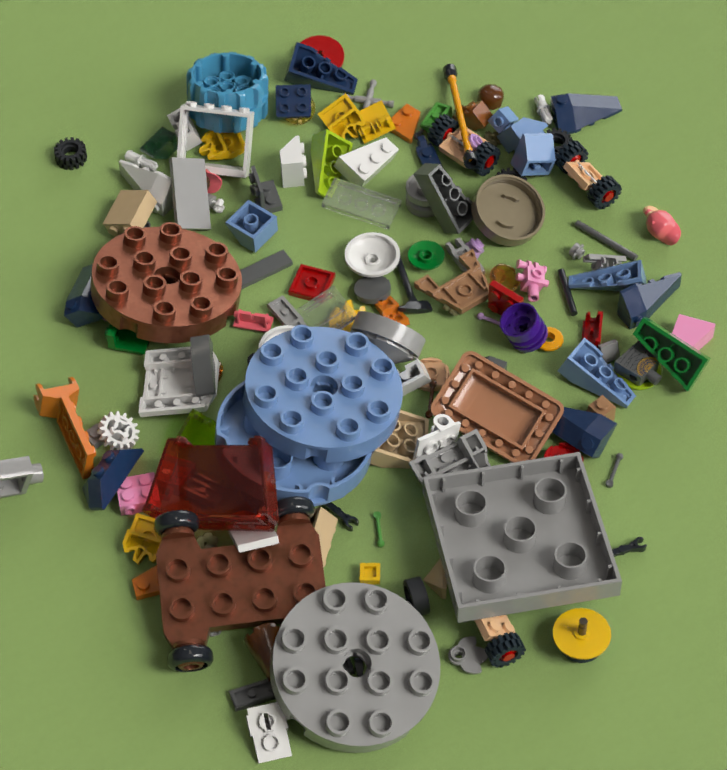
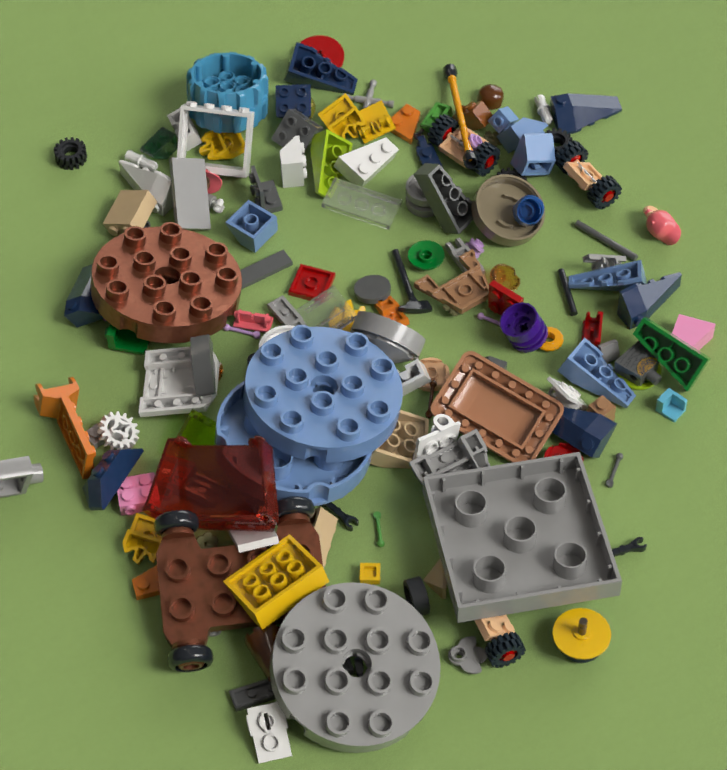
white dish [345,232,400,277] -> none
bright pink piece [516,259,549,302] -> none
light grey plate [569,243,585,260] -> none
none -> lavender hinge [223,324,261,339]
none -> yellow slope [223,534,329,630]
none -> dark grey bracket [272,109,323,154]
none -> blue helmet [512,195,545,226]
none -> white piece [547,377,588,411]
none -> medium azure panel [655,388,687,422]

